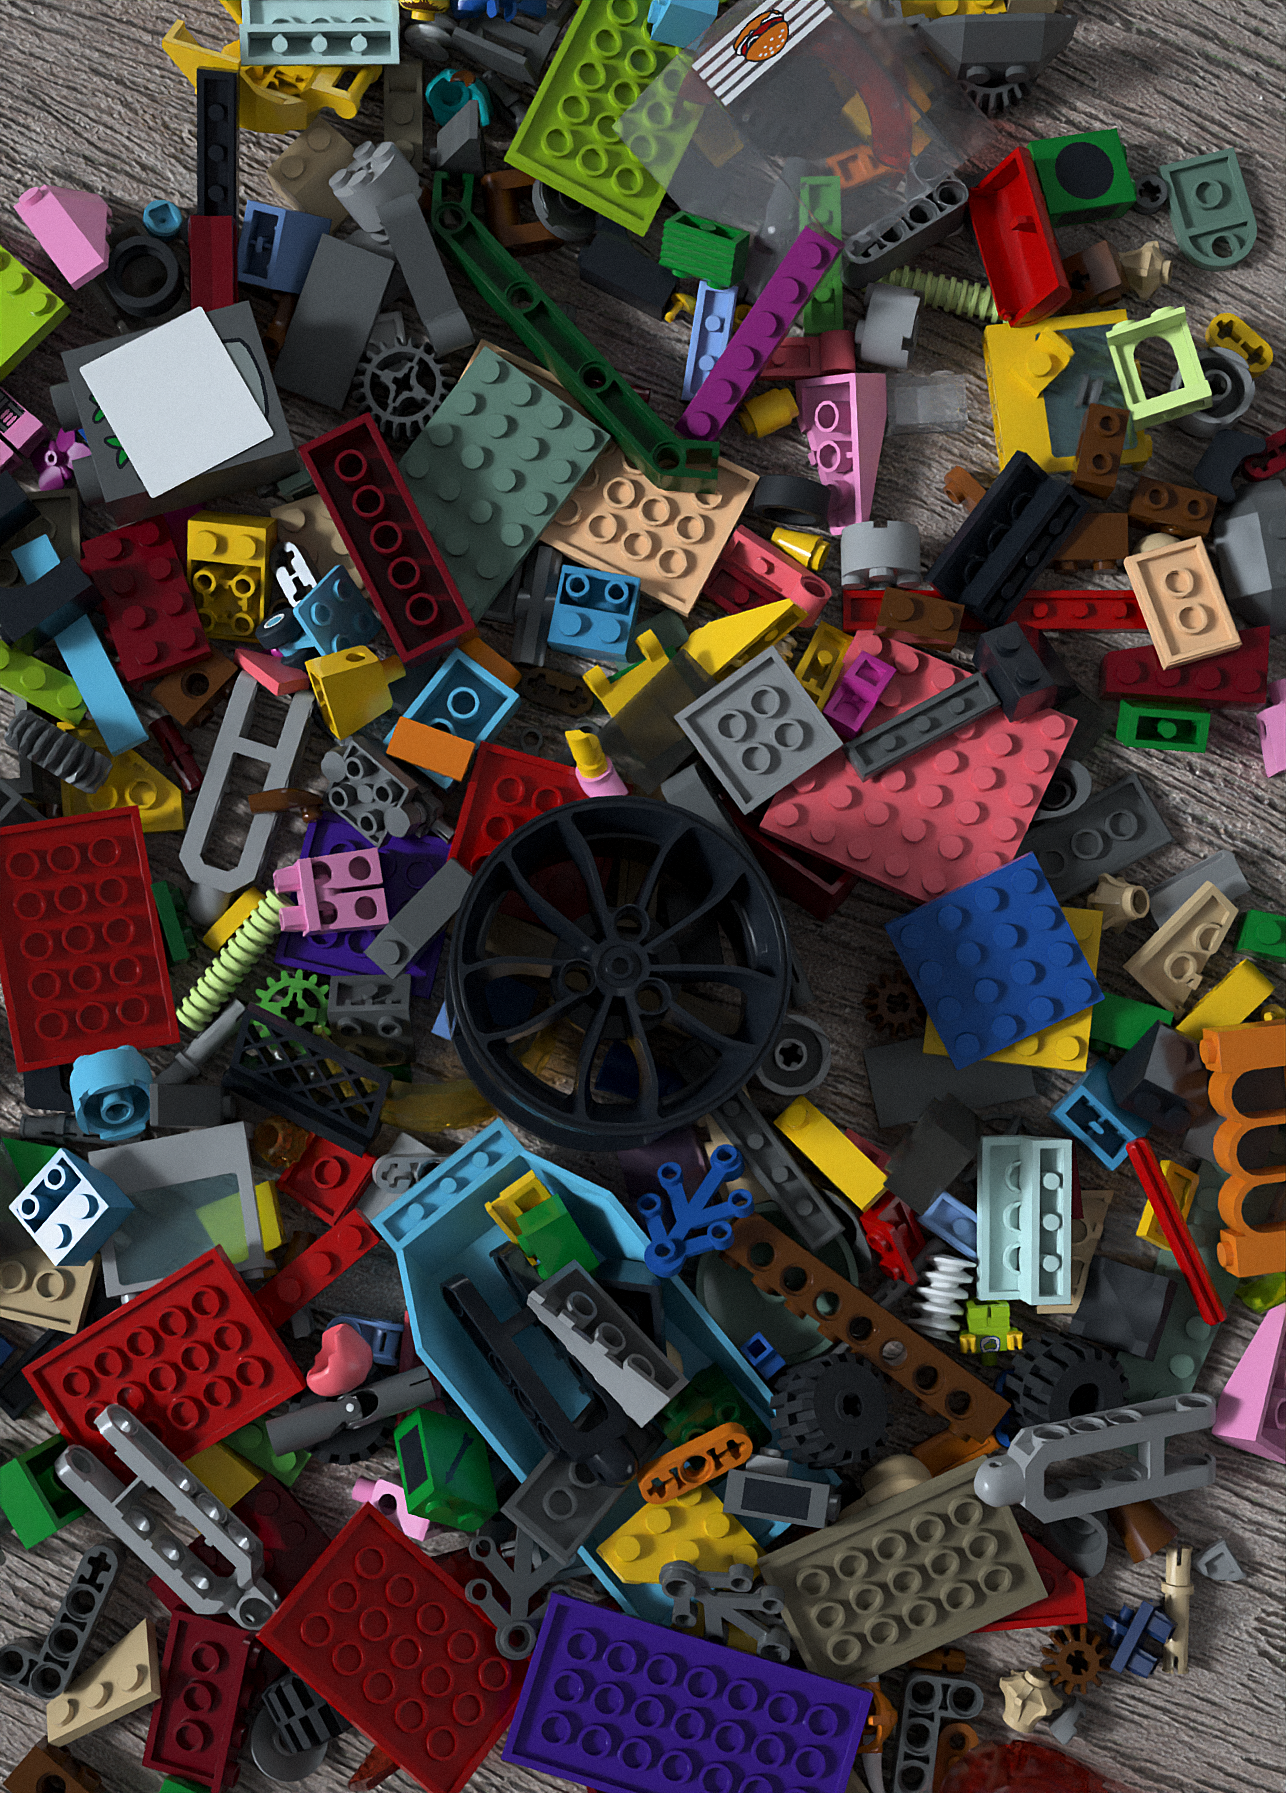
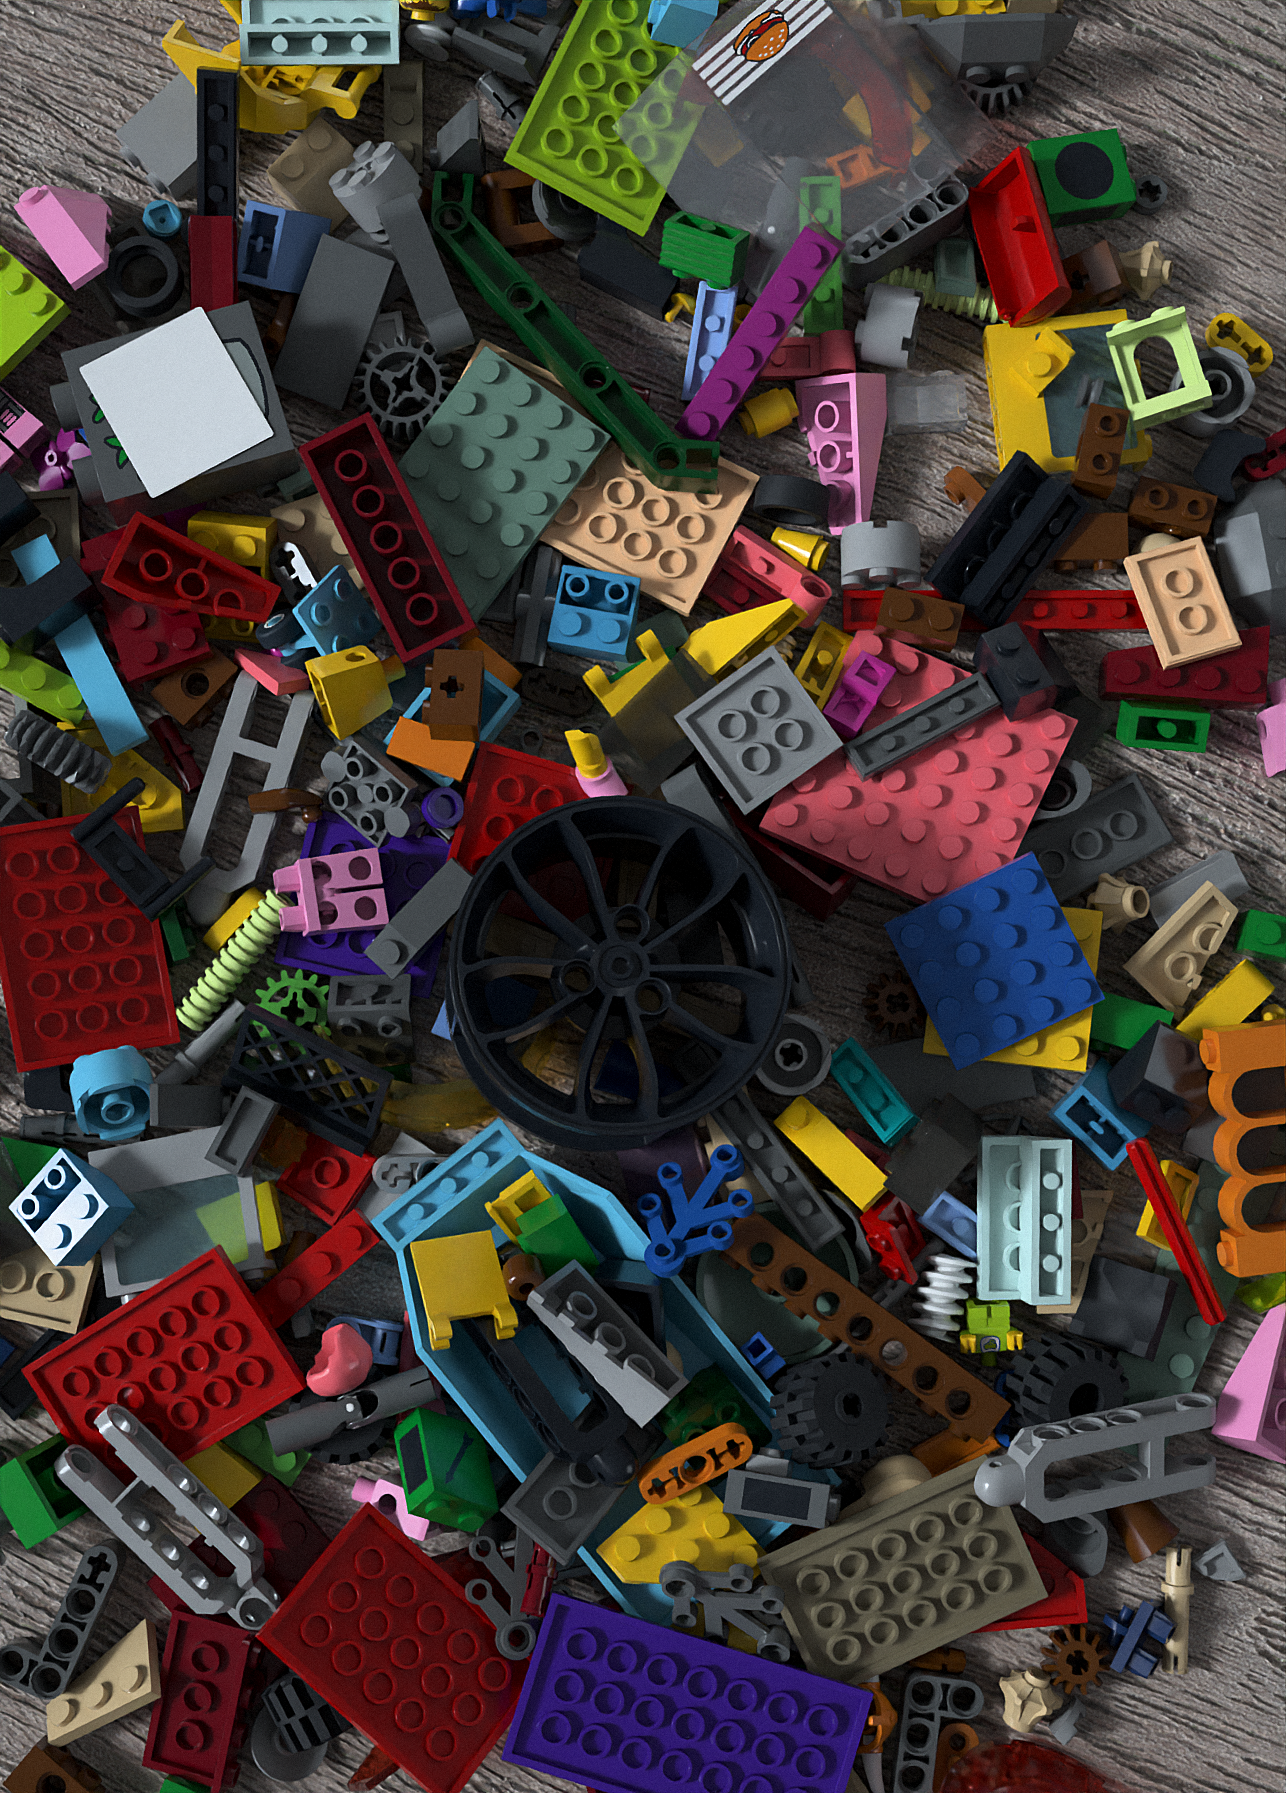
teal hair [425,68,494,129] -> none
sand green tile [1156,147,1257,272] -> none
none -> black plate [69,777,216,923]
none -> red wedge [101,511,282,624]
none -> light grey brick [115,71,242,201]
none -> dark grey tile [204,1086,281,1178]
none -> yellow flag [410,1230,518,1351]
none -> dark purple tile [421,787,464,829]
none -> reddish brown brick [422,649,485,742]
none -> reddish brown piece [502,1253,546,1301]
none -> dark red pin [520,1542,559,1618]
none -> teal tile [828,1036,920,1148]
none -> sand green tile [933,237,977,298]

